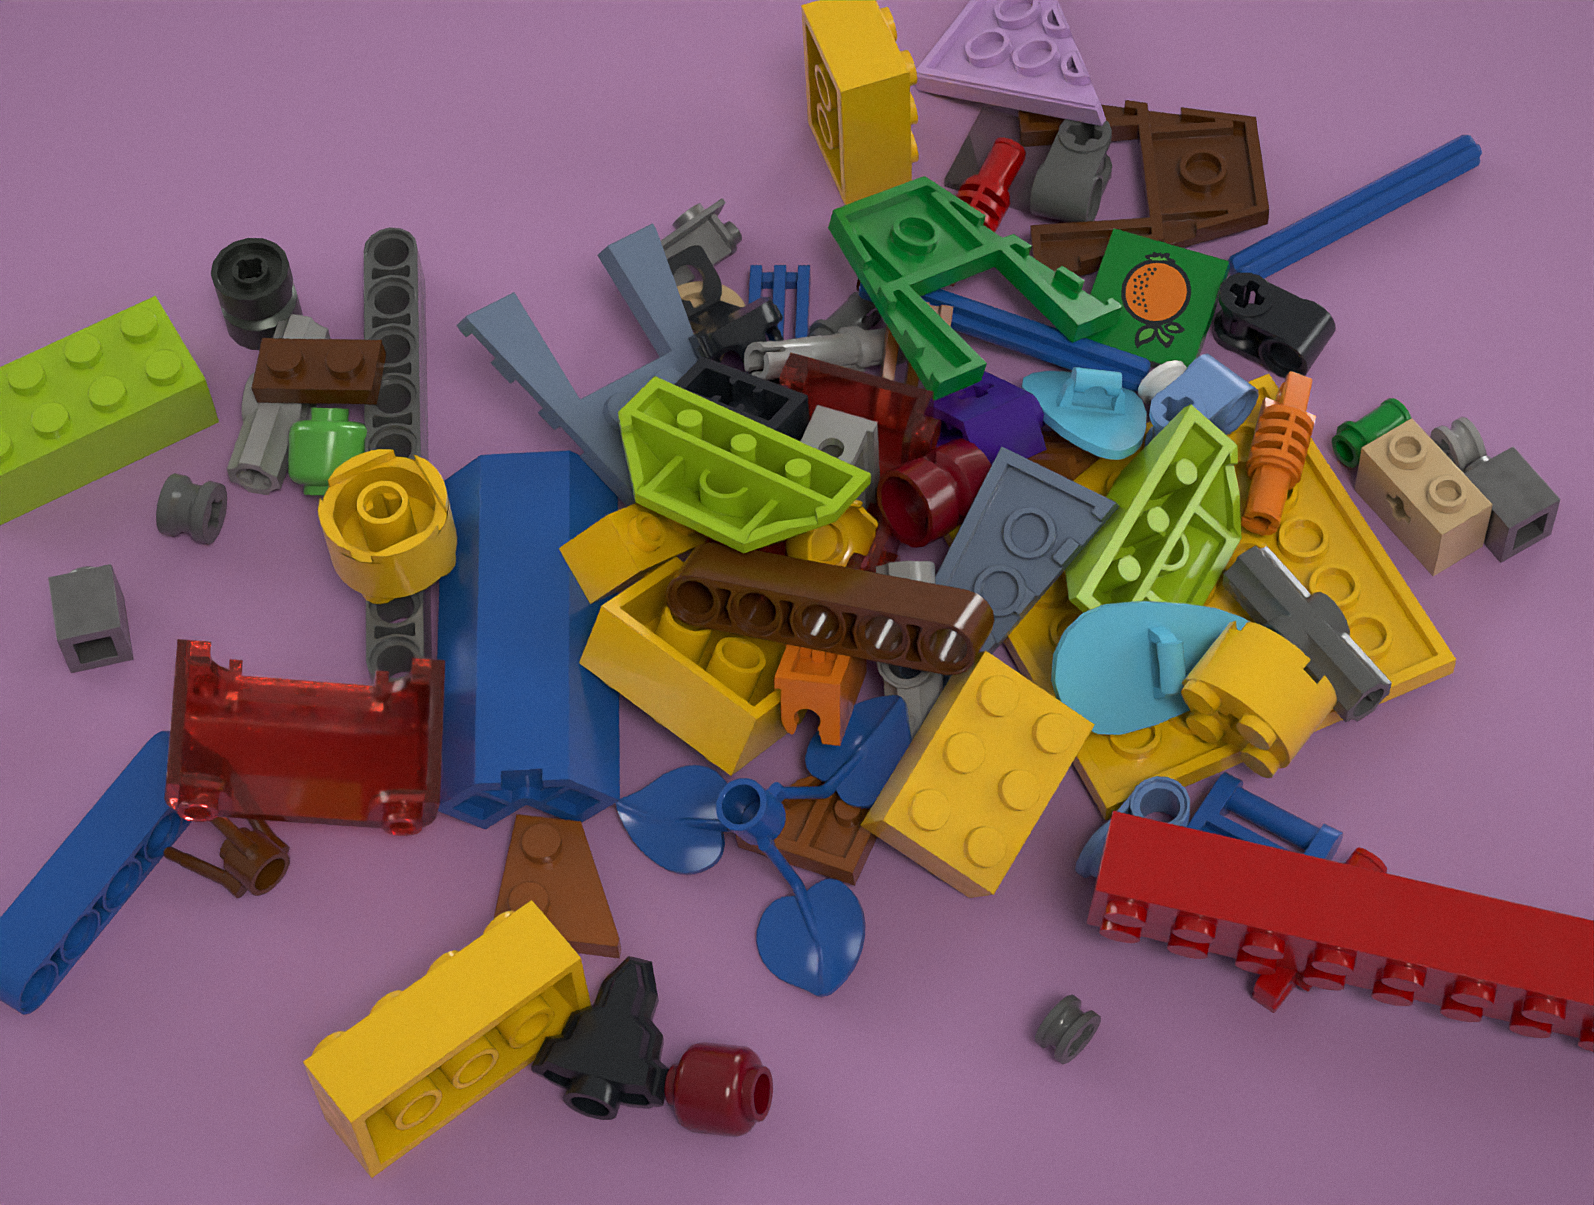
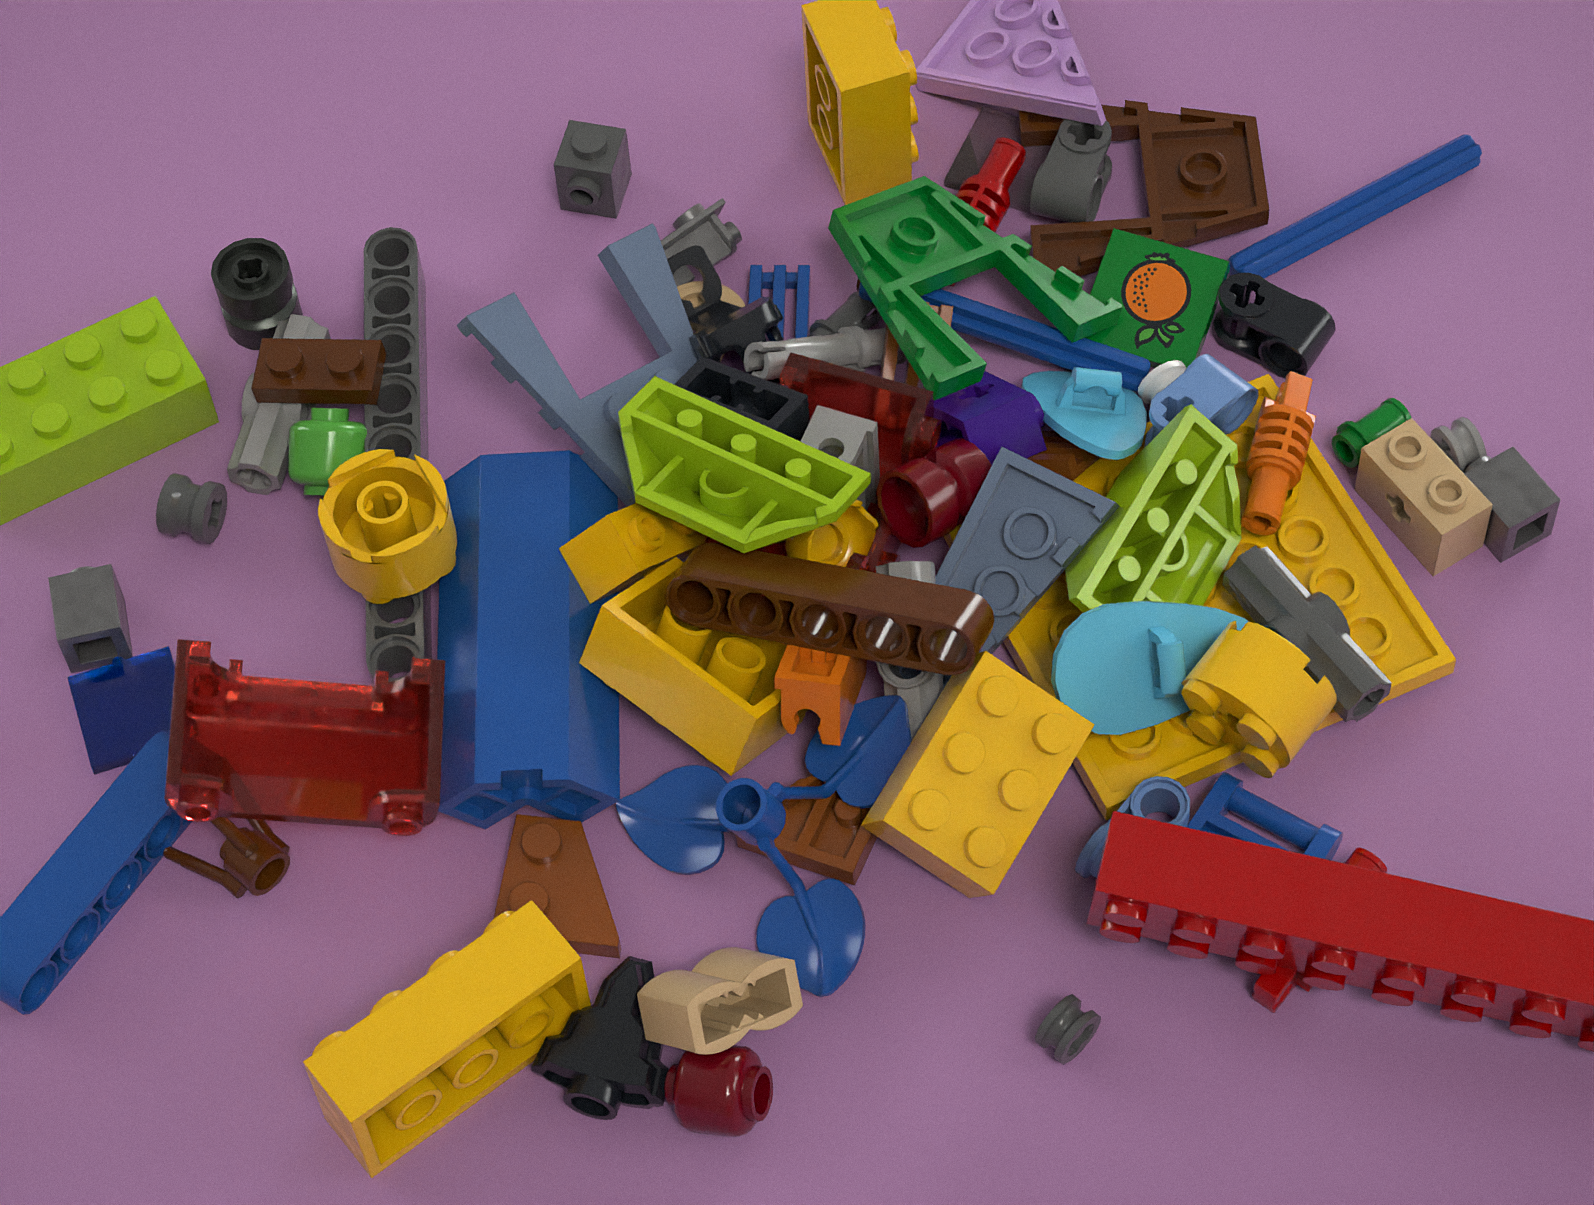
none -> clear blue piece [67,646,197,775]
none -> dark grey brick [554,120,632,219]
none -> tan brick [637,947,803,1055]

